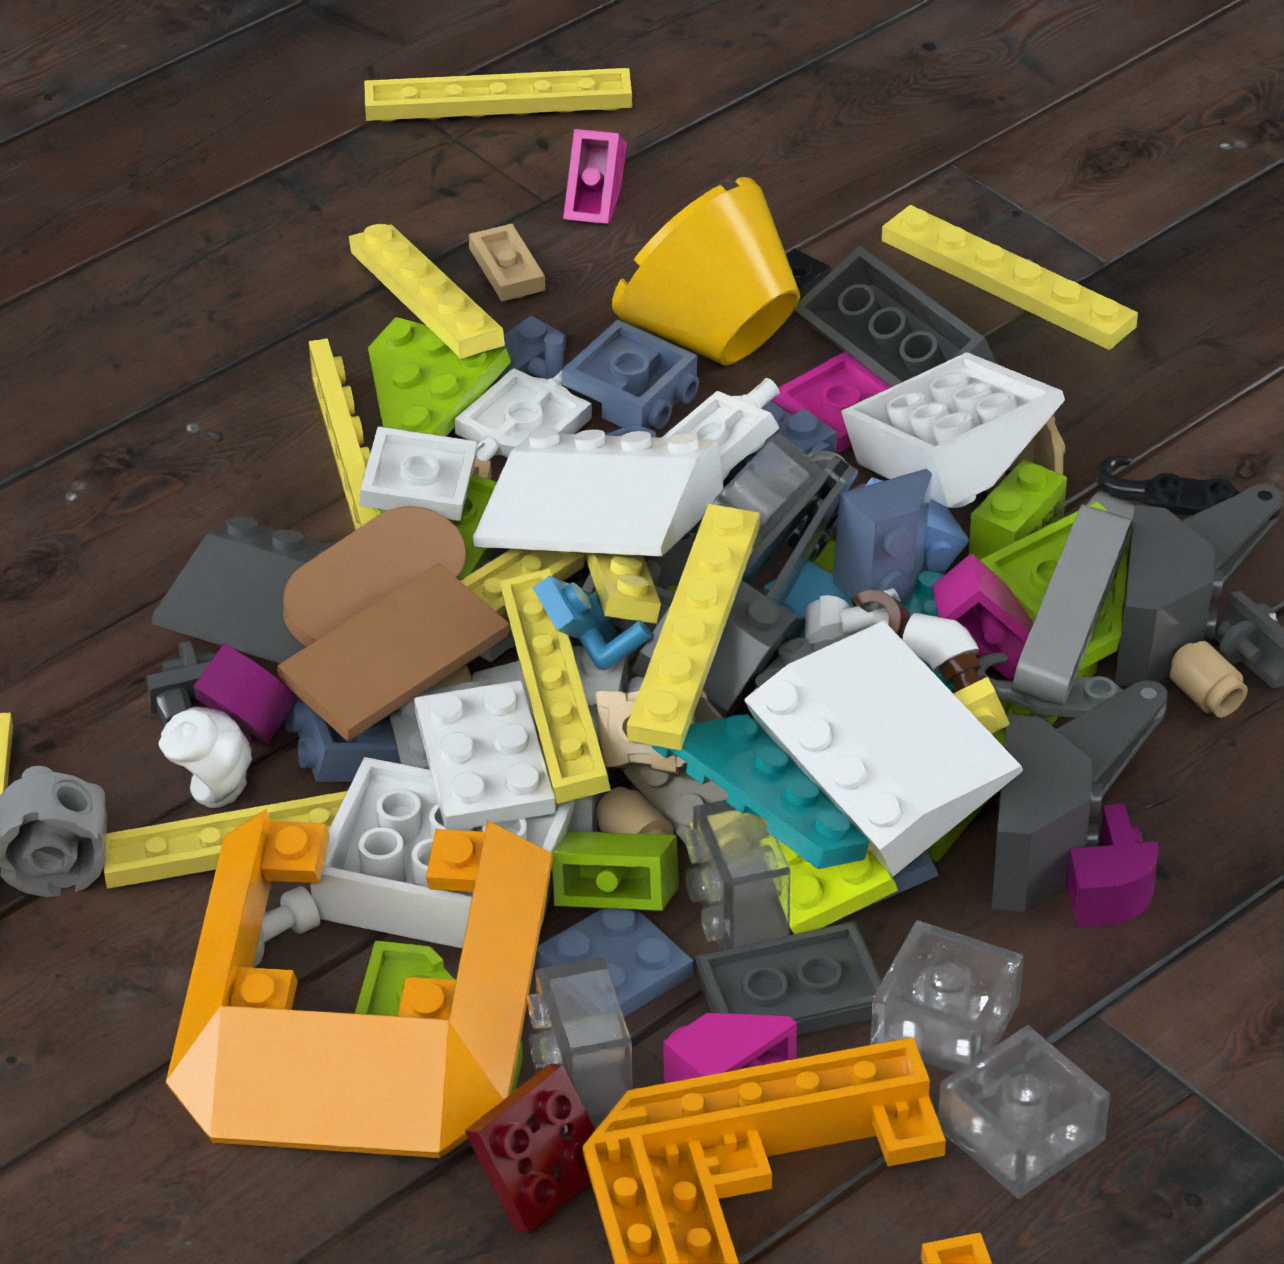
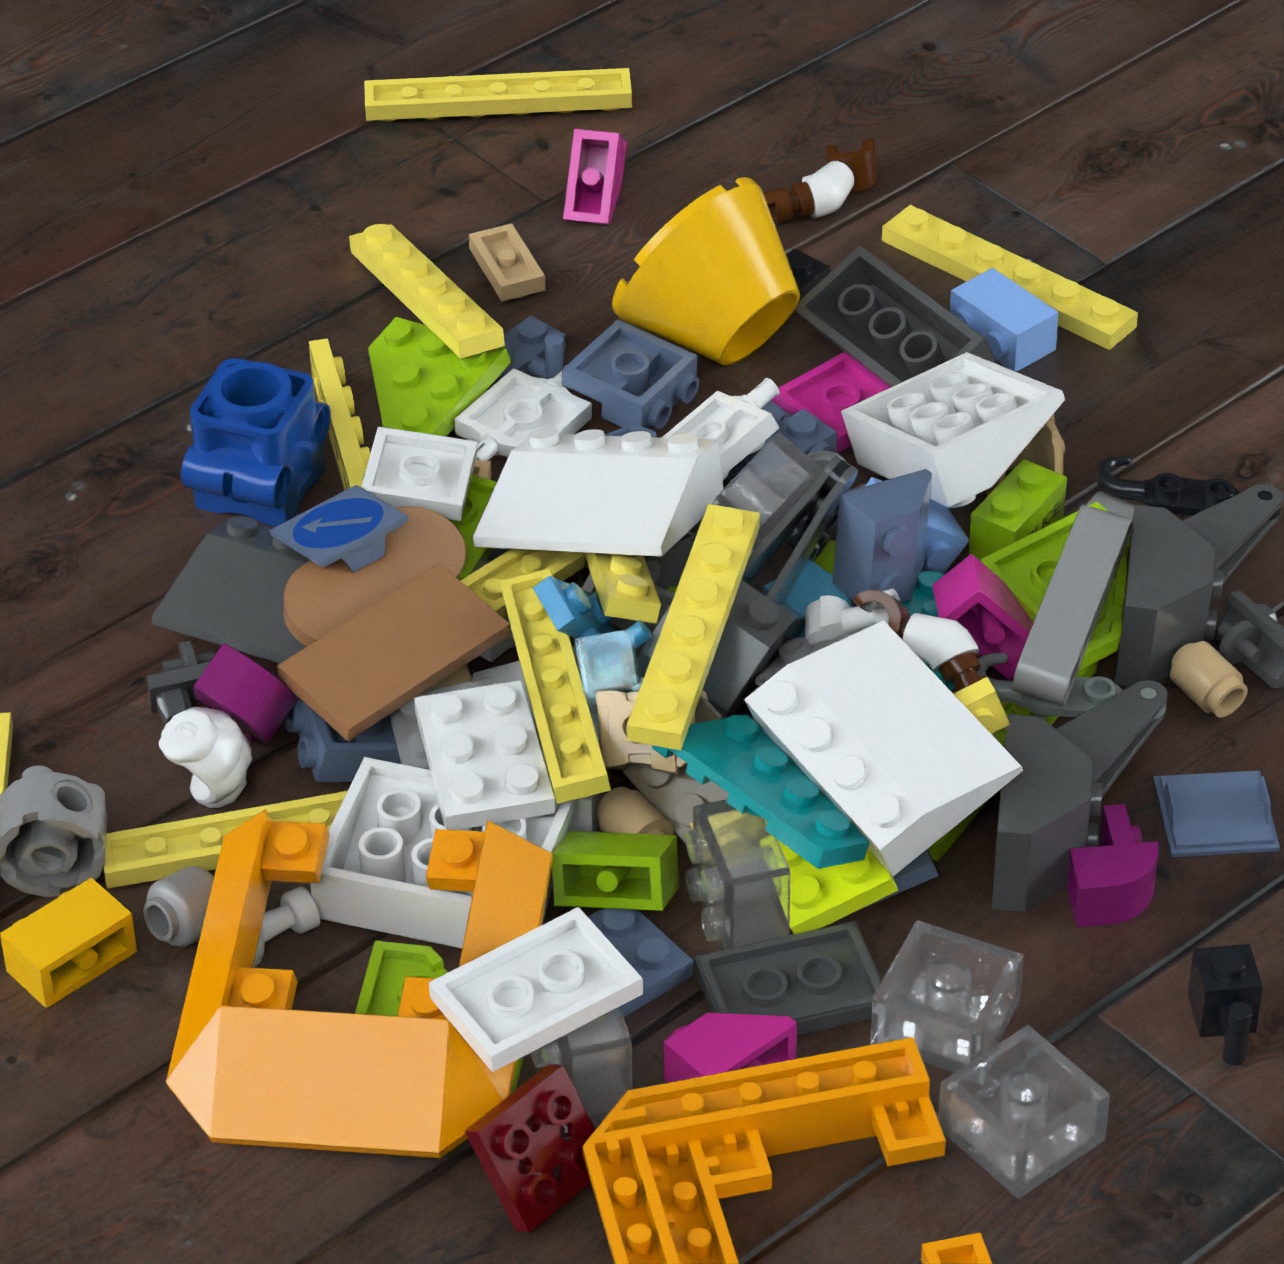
none -> yellow brick [0,877,137,1009]
none -> light grey head [143,866,214,947]
none -> blue piece [181,358,331,527]
none -> piece [269,485,409,572]
none -> white plate [429,907,643,1073]
none -> clear light blue brick [574,629,642,698]
none -> reddish brown piece [763,138,878,223]
none -> light blue brick [950,267,1059,372]
none -> sand blue piece [1153,770,1280,857]
none -> black brick [1188,944,1263,1065]

